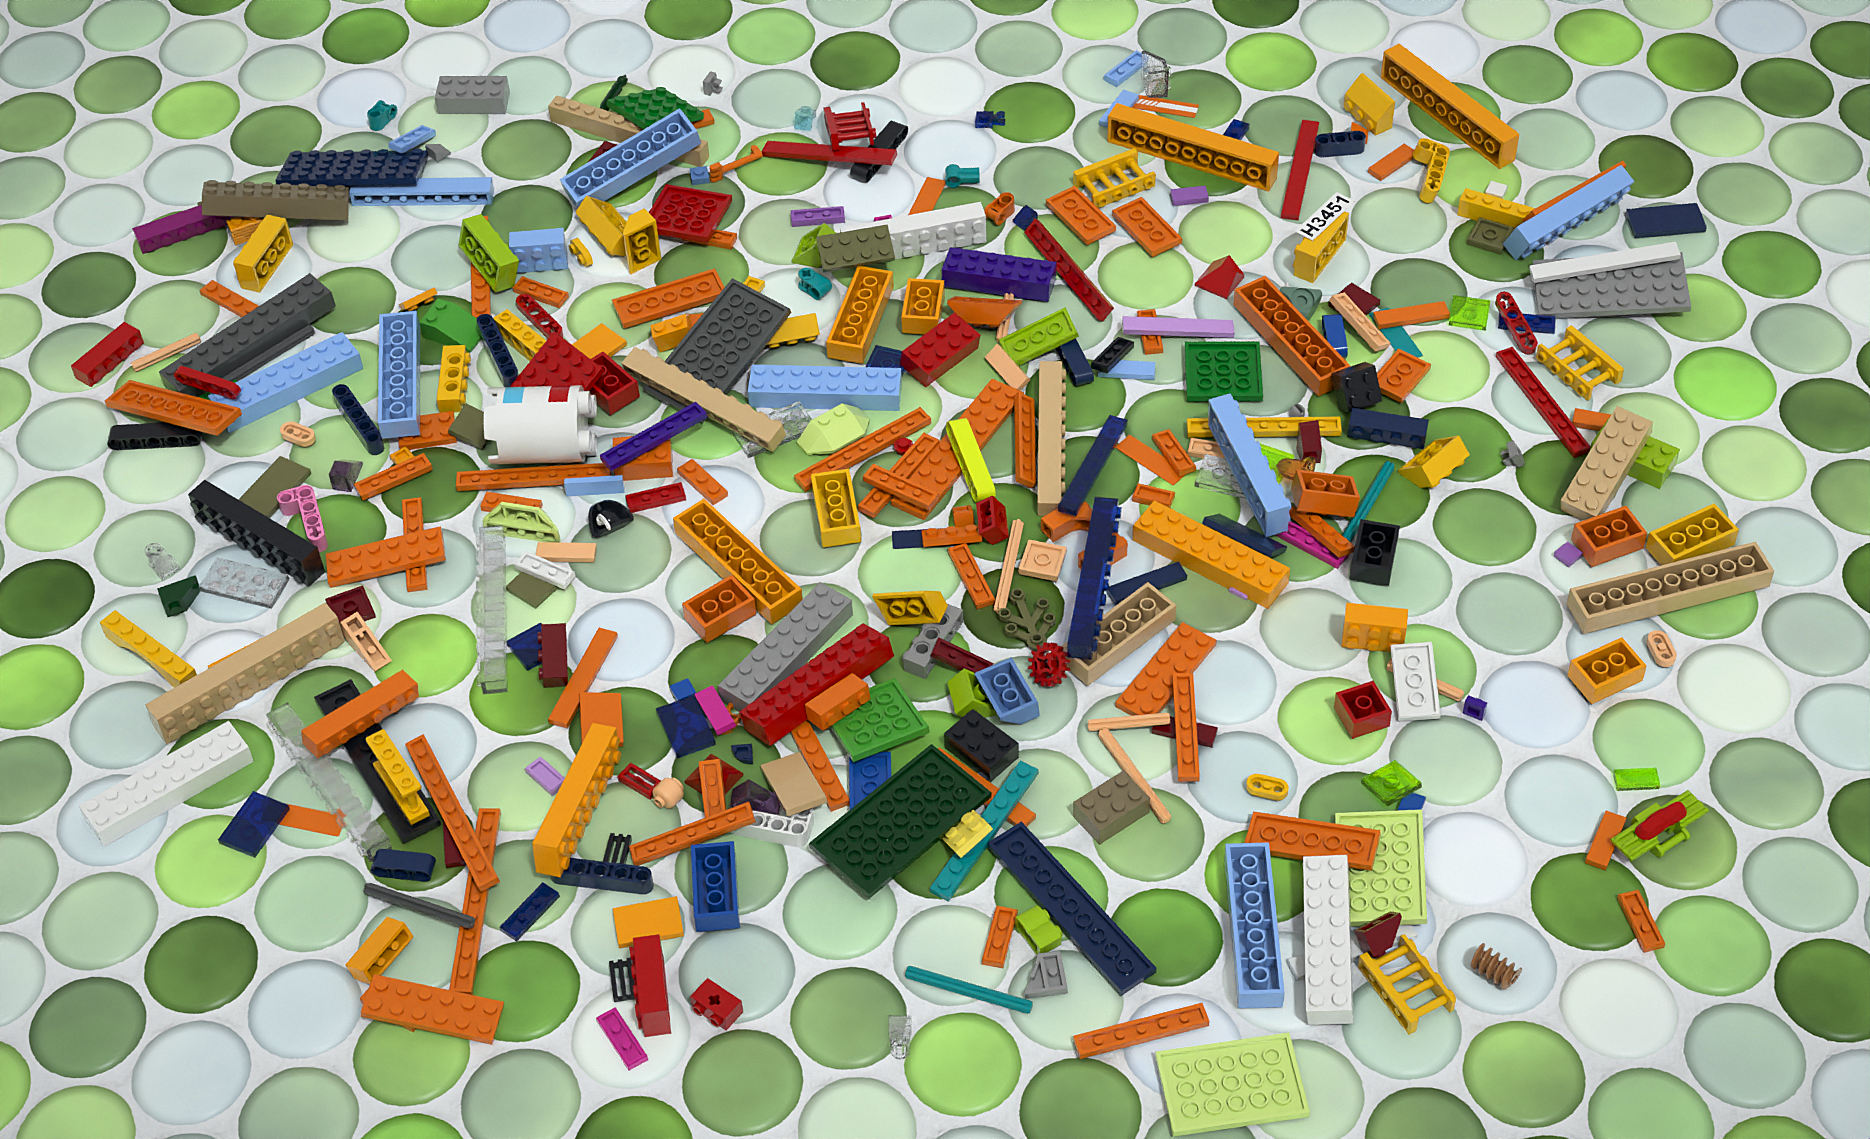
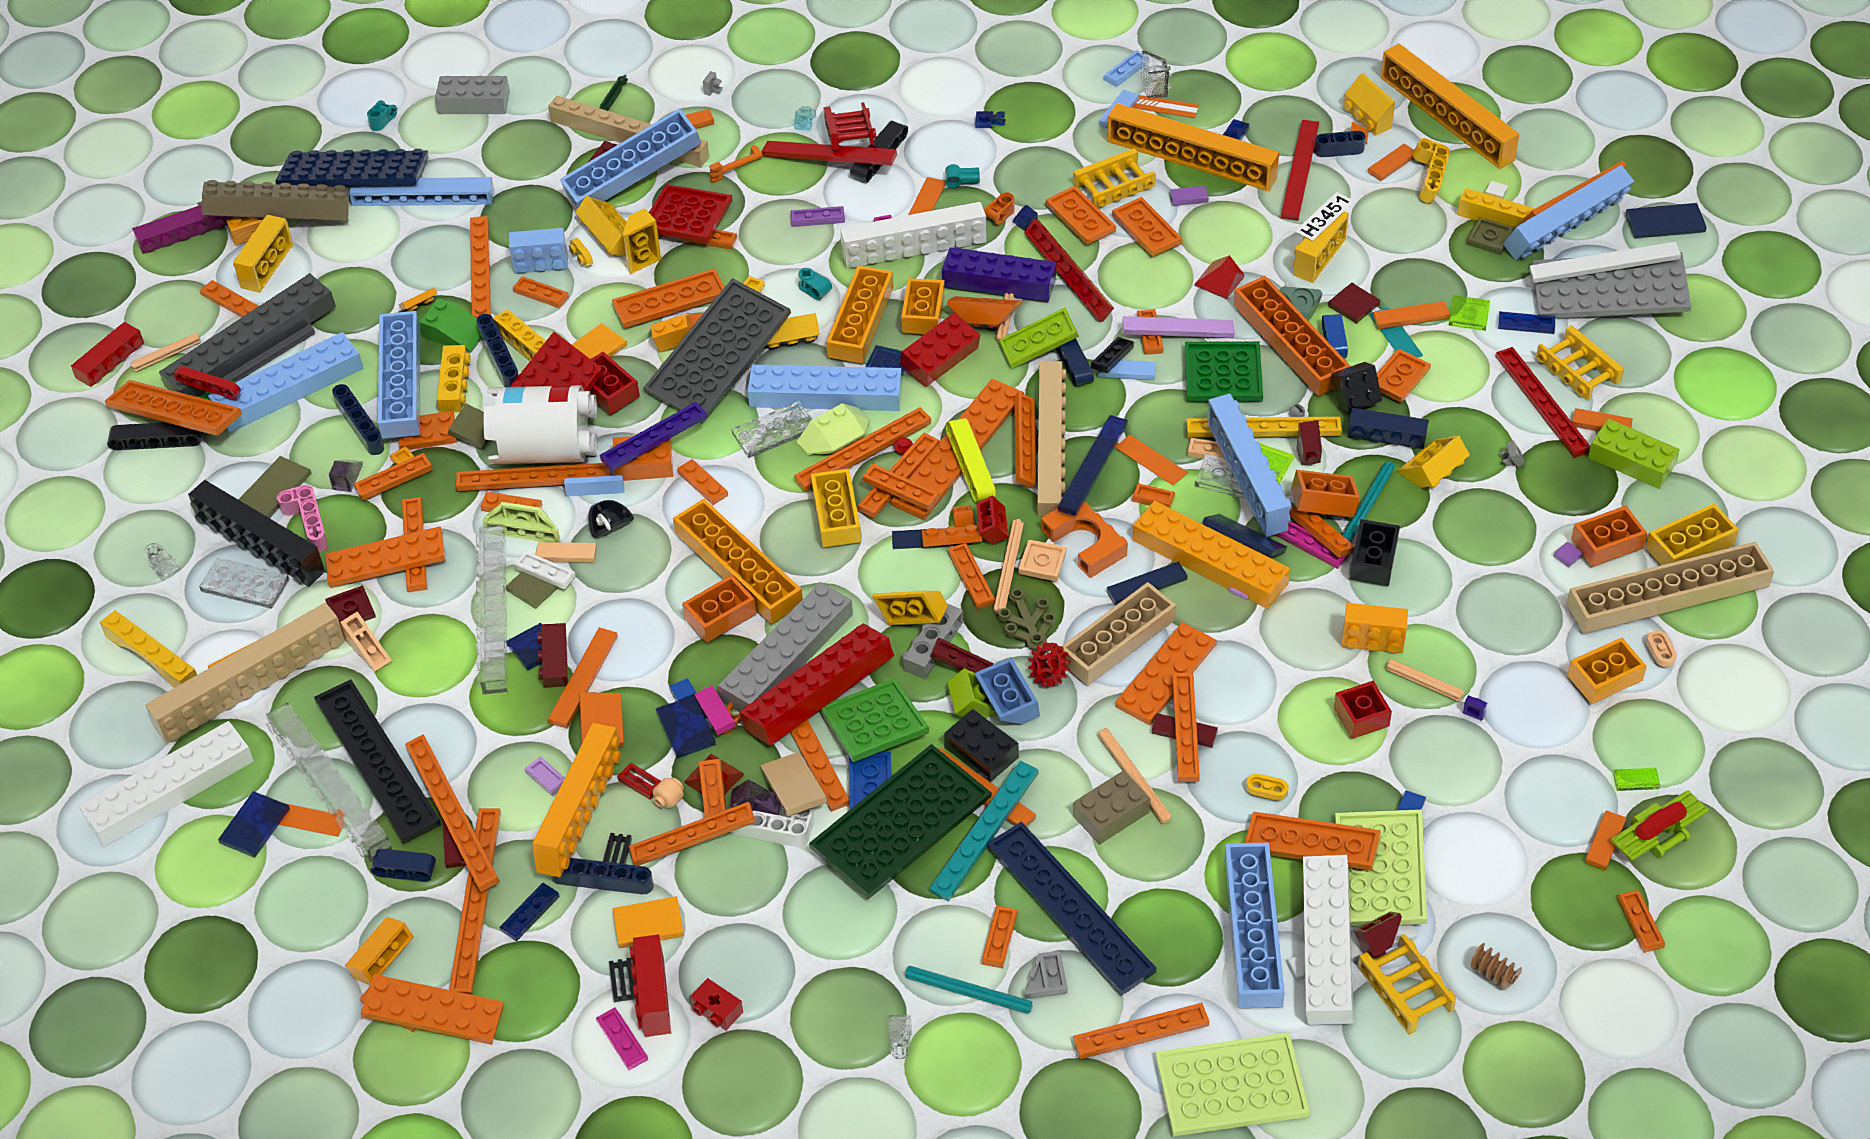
dark green slope [157,575,201,617] -> none
light nougat plate [280,421,316,447] -> none
orange brick [301,669,419,758] -> none
dark grey axle [363,883,476,928] -> none
yellow fence [366,729,430,825] -> none
light blue tile [389,125,436,153] -> none
light grey slope [425,144,451,162] -> none
lime brick [458,214,519,293] -> none
red beam [516,294,563,339] -> none
green plate [607,87,704,129] -> none
tan brick [621,347,786,452] -> none
red tile [625,482,686,513] -> none
medium blue plate [690,166,710,185] -> none
blue brick [691,841,740,932] -> none
dark blue tile [731,743,753,765] -> none
lime slope [791,223,836,268] -> none
orange brick [805,673,870,731] -> none
olive plate [816,224,895,273] -> none
light yellow plate [942,810,993,858] -> none
light nougat tile [985,344,1031,391] -> none
lime brick [1015,905,1063,956] -> none
clear blue brick [1067,497,1122,660] -> none
light nougat axle [1088,713,1170,731] -> none
orange tile [1152,429,1196,477] -> none
clear orange piece [1276,456,1315,481] -> none
light nougat plate [1329,292,1391,352] -> none
clear neon green tile [1361,760,1422,806] -> none
white tile [1391,642,1441,722] -> none
red beam [1495,291,1538,355] -> none
tan brick [1561,406,1653,521] -> none

